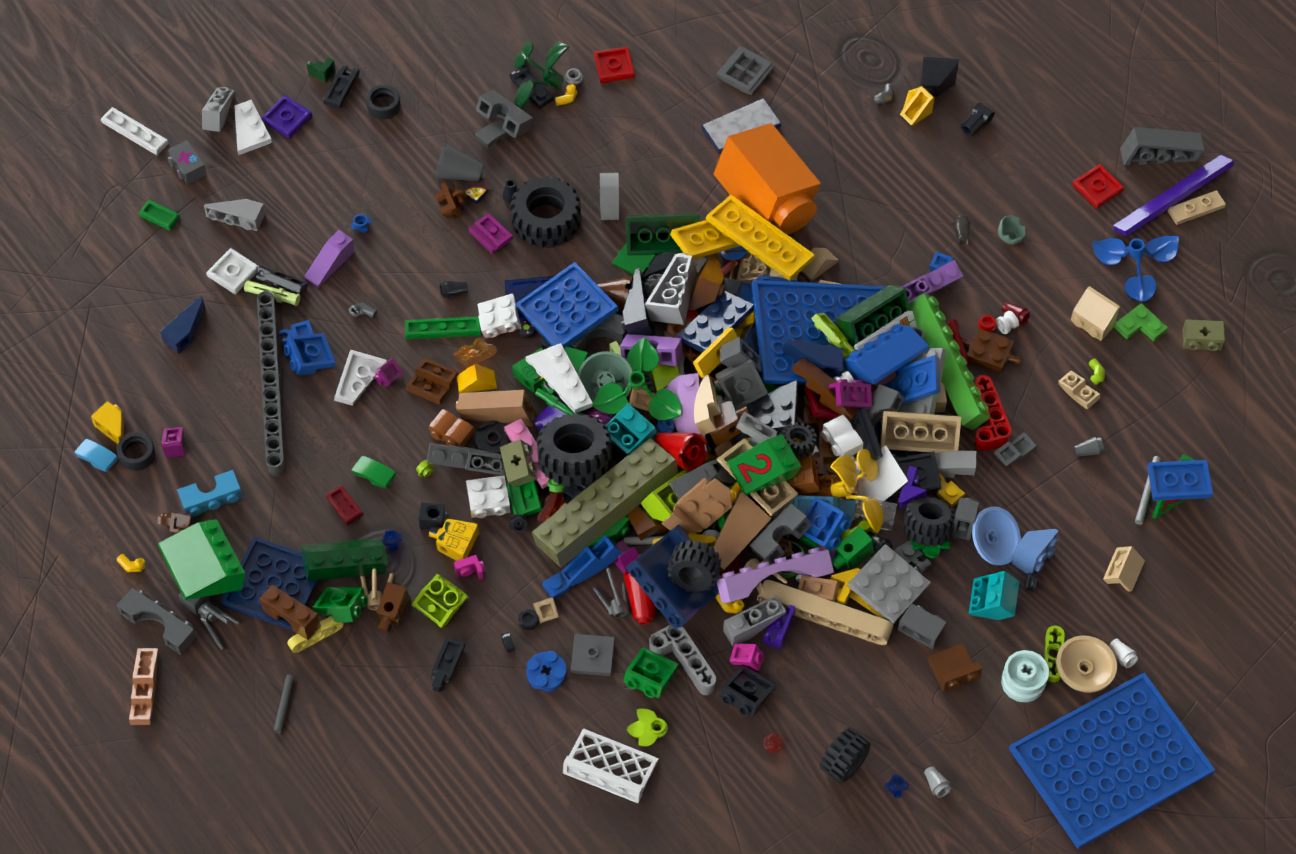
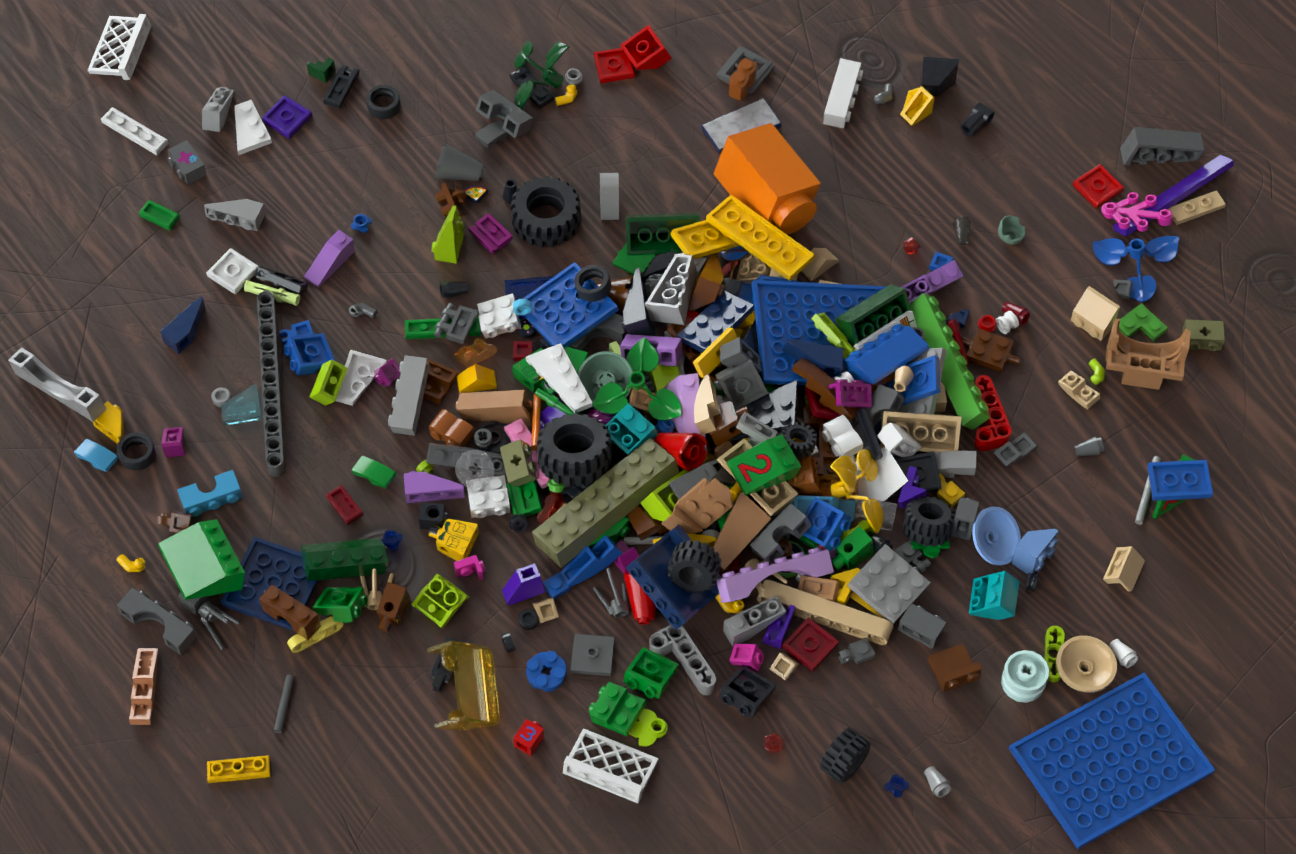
none -> light grey arch [8,347,106,422]
none -> white fence [88,14,151,80]
none -> yellow tile [207,755,270,783]
none -> light grey tile [211,388,231,407]
none -> clear light blue wing [221,384,262,425]
none -> lime brick [310,360,348,406]
none -> light grey brick [388,355,430,436]
none -> medium lavender slope [404,471,465,503]
none -> clear yellow windscreen [427,641,499,731]
none -> lime wedge [432,206,464,264]
none -> dark grey plate [434,303,478,344]
none -> clear plate [455,450,495,489]
none -> dark grey bush [474,429,492,448]
none -> dark purple slope [502,563,545,606]
none -> medium azure tile [513,299,532,315]
none -> dark red plate [513,341,533,361]
none -> red brick [513,719,544,756]
none -> orange bar [531,394,541,451]
none -> black tyre [574,265,612,302]
none -> green plate [589,682,647,736]
none -> red slope [620,25,672,70]
none -> dark orange brick [729,58,757,101]
none -> tan slope [770,652,799,681]
none -> dark red plate [782,617,839,672]
none -> white brick [823,58,863,129]
none -> dark grey plate [838,638,876,665]
none -> white slope [877,422,922,457]
none -> tan cone [894,366,914,392]
none -> clear red plate [903,238,920,254]
none -> dark blue tile [946,309,970,328]
none -> dark pink plant [1101,192,1173,232]
none -> medium nougat piece [1105,319,1191,390]
none -> dark grey tile [1113,279,1133,300]

